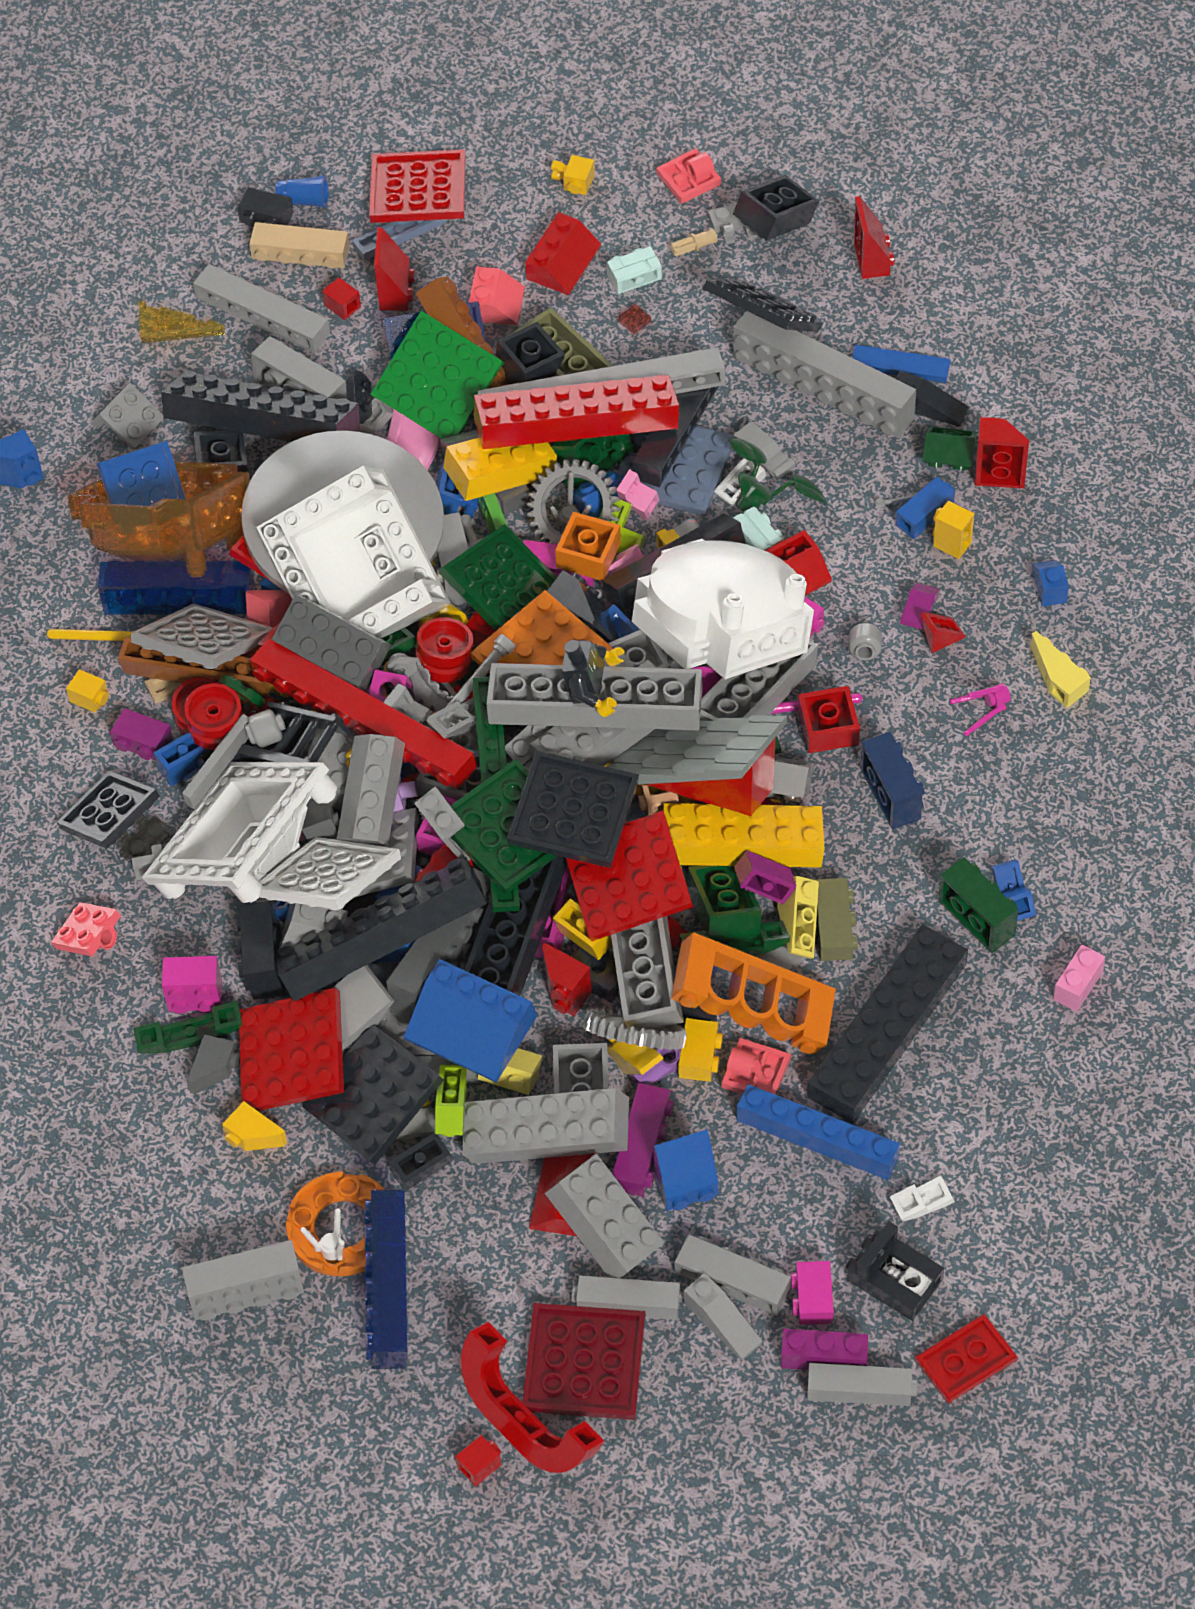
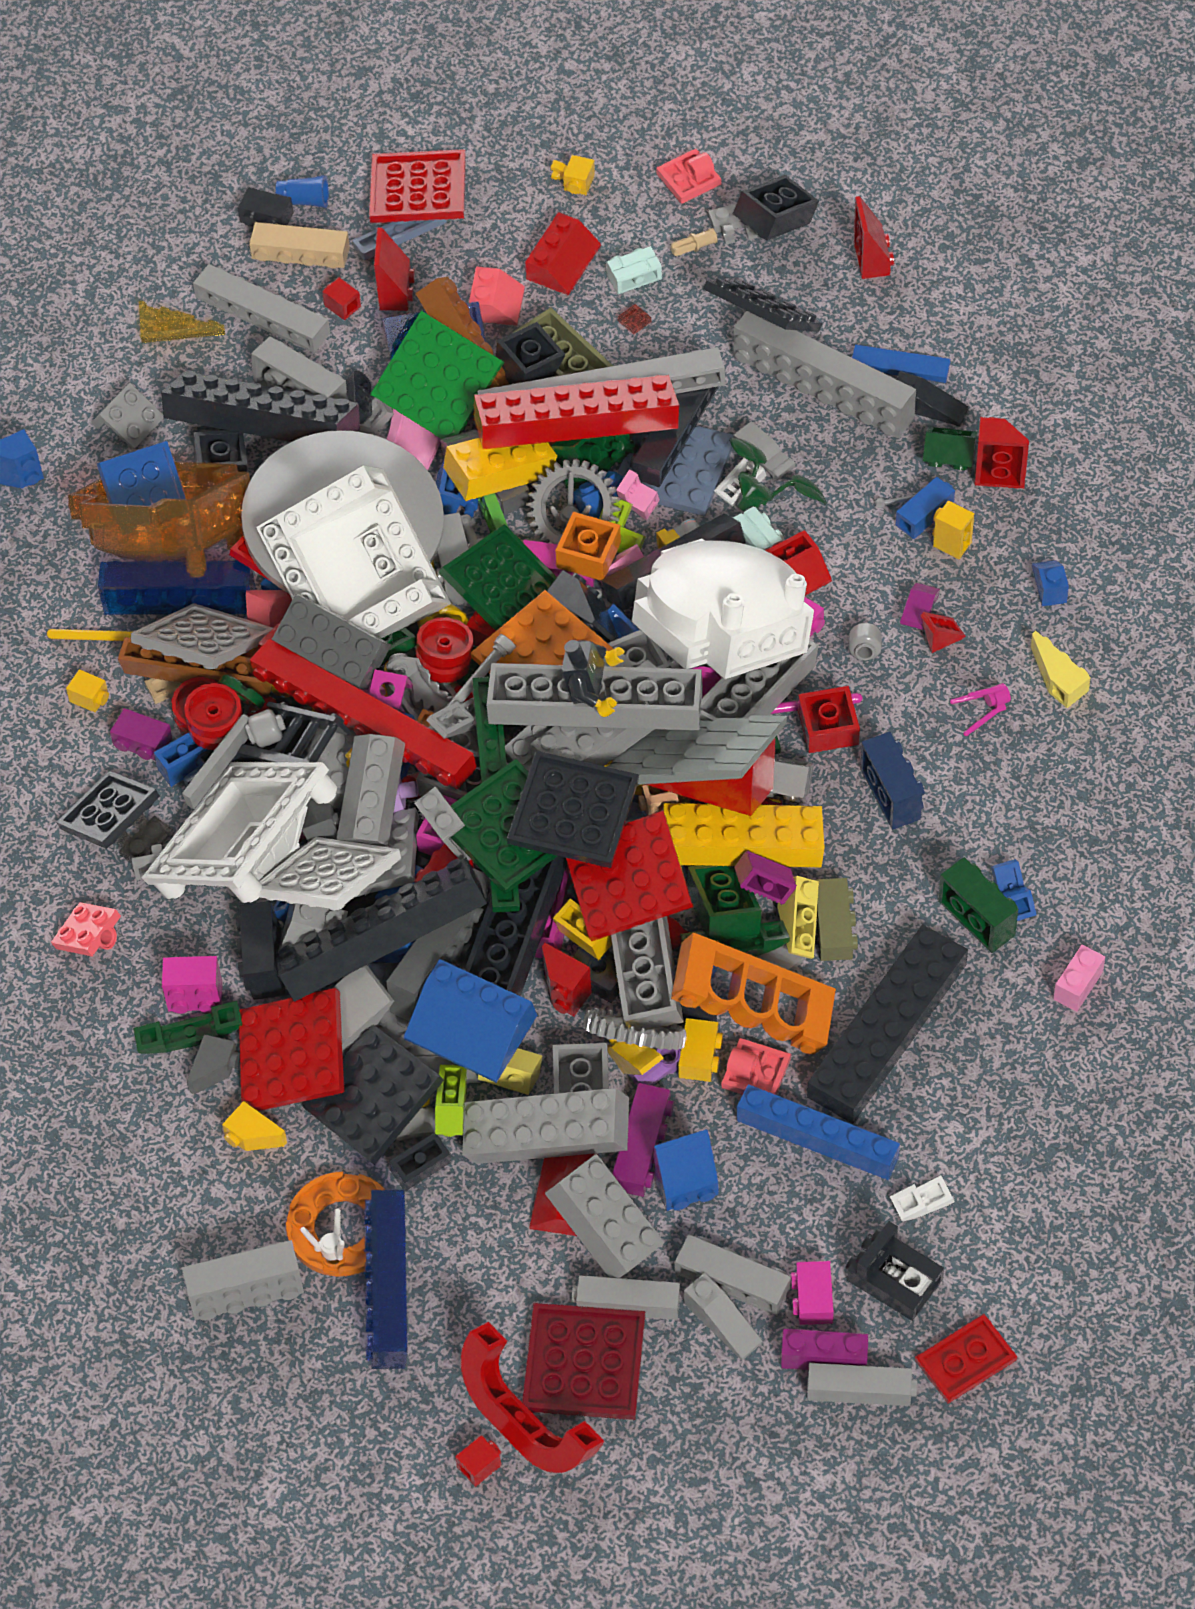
light grey slope [383,683,432,727] -> none

